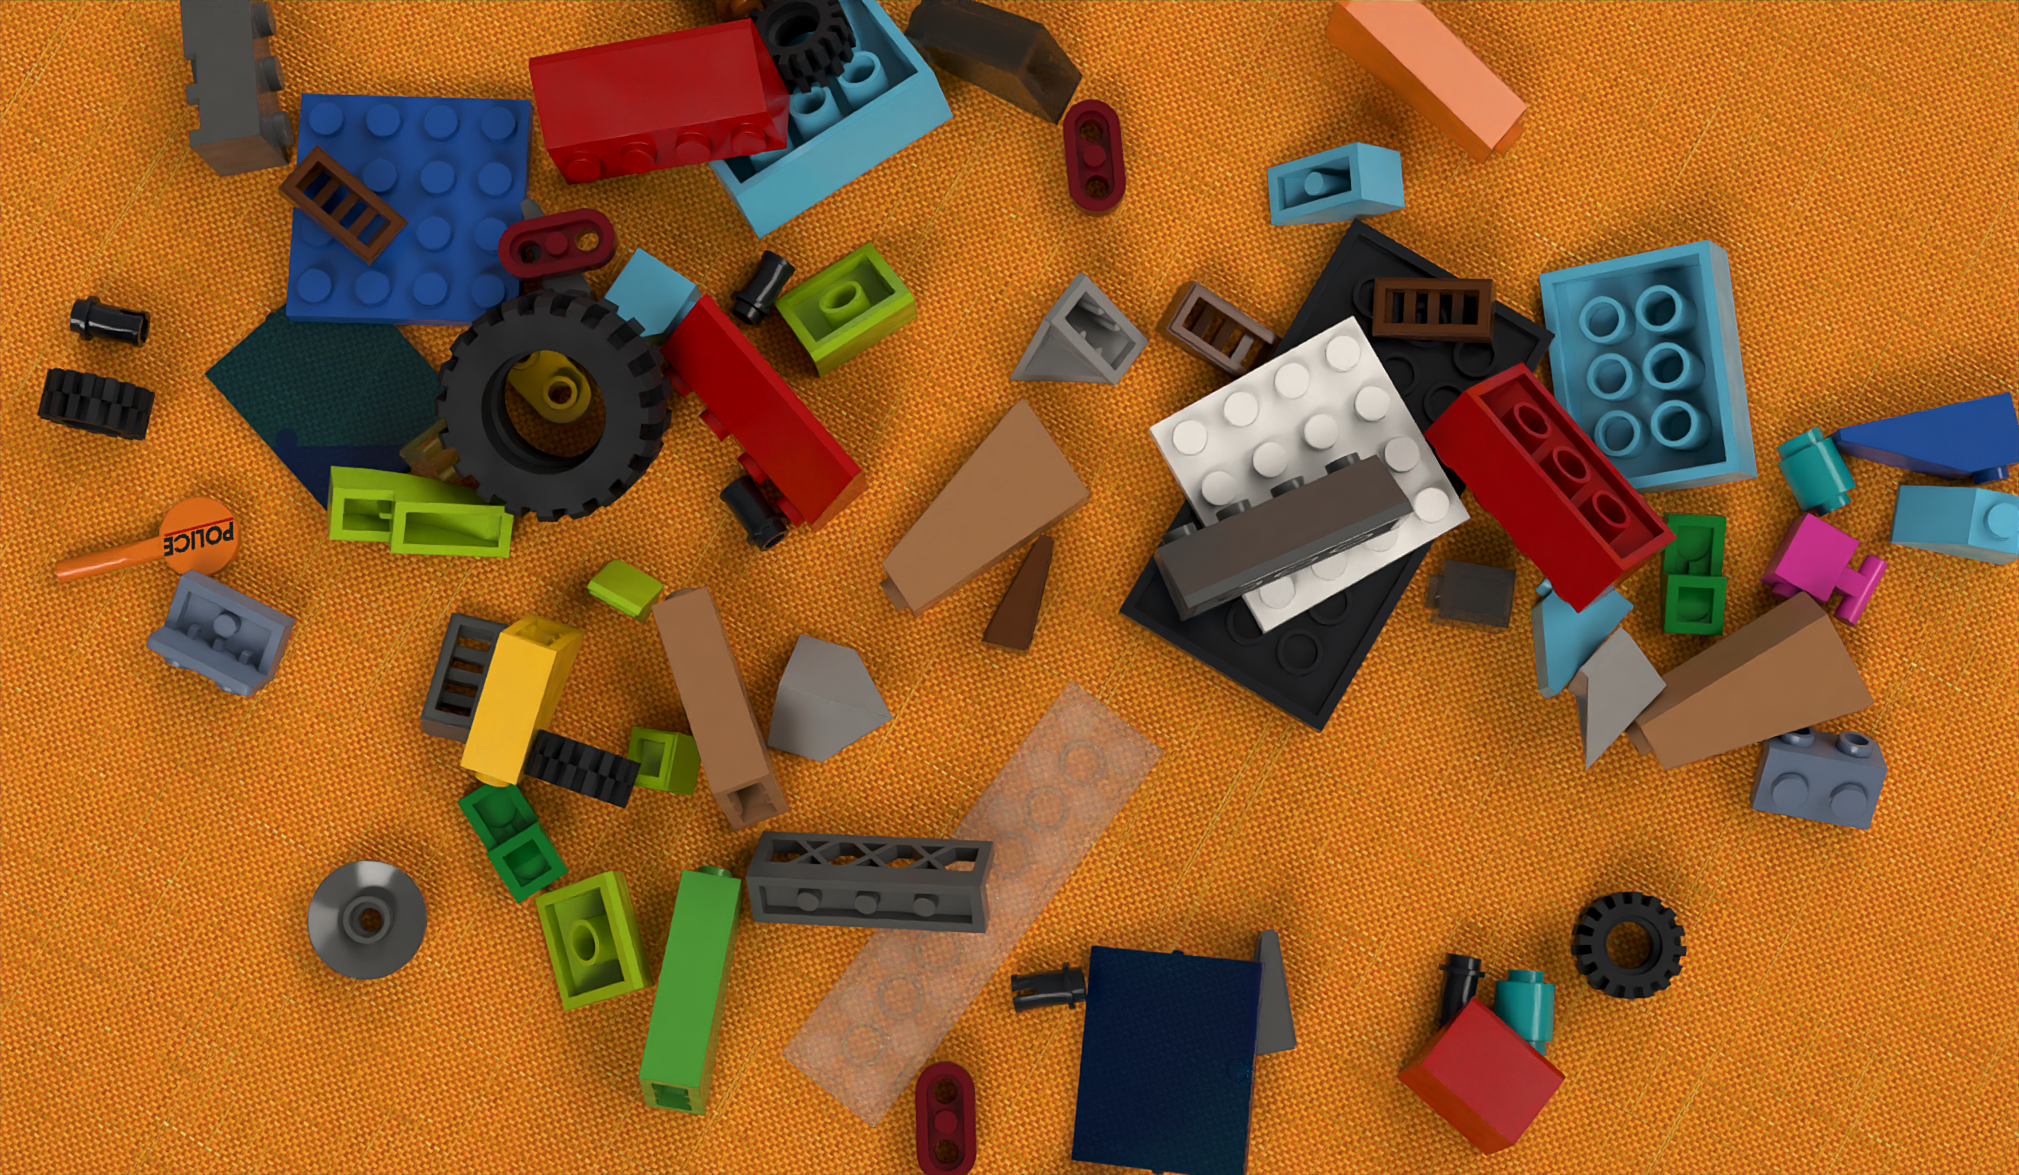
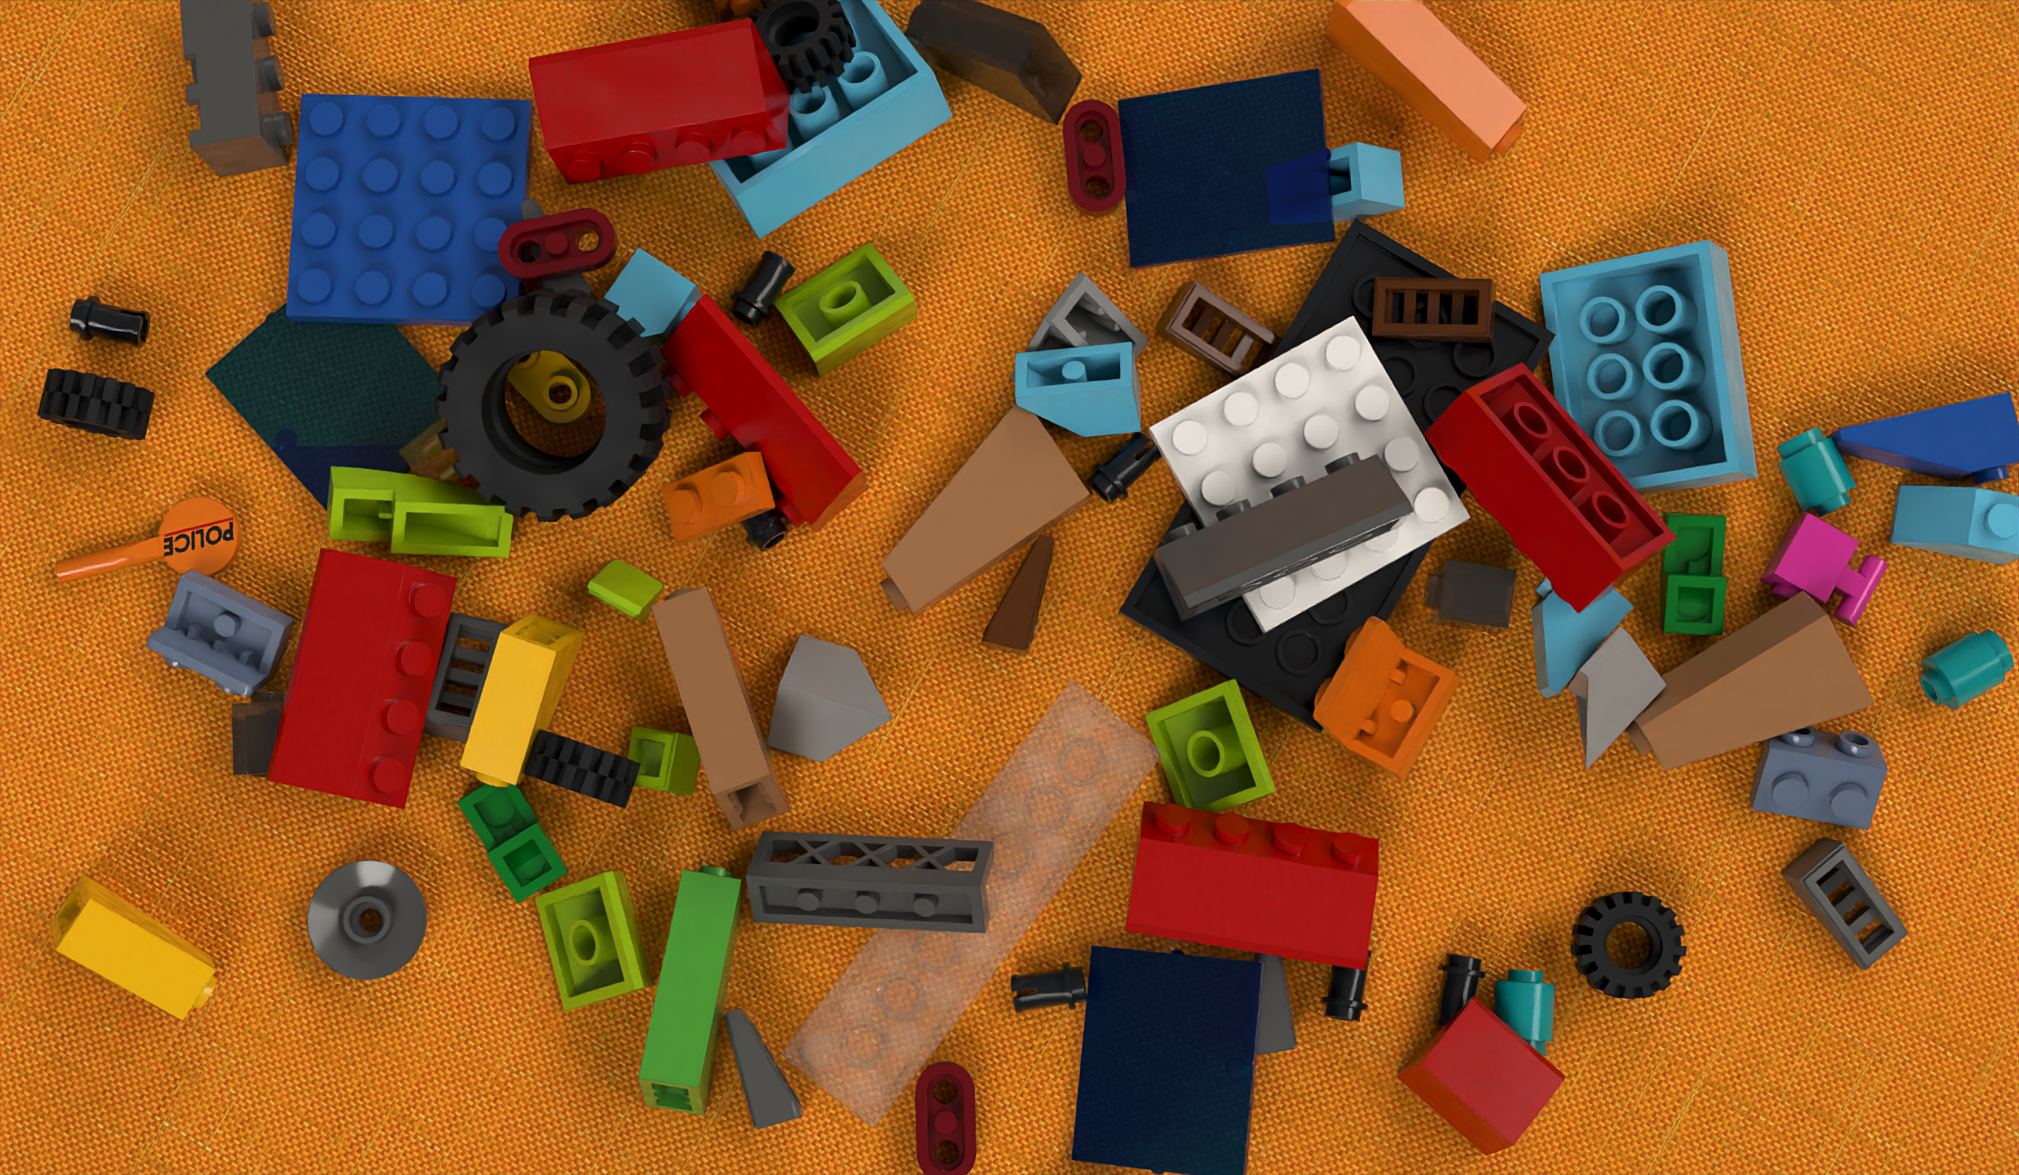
reddish brown slope [278,145,408,266] -> none
none -> yellow slope [50,874,217,1021]
none -> clear smoke brick [232,691,287,778]
none -> red slope [266,548,458,809]
none -> orange plate [661,451,776,543]
none -> dark grey slope [724,1008,805,1129]
none -> medium azure slope [1015,342,1141,437]
none -> black pin [1087,432,1162,504]
none -> clear blue piece [1118,68,1335,270]
none -> red slope [1125,801,1379,970]
none -> lime slope [1145,678,1276,813]
none -> orange bracket [1313,616,1462,780]
none -> black pin [1321,950,1372,1022]
none -> dark grey slope [1781,837,1909,970]
none -> teal brick [1919,629,2014,710]

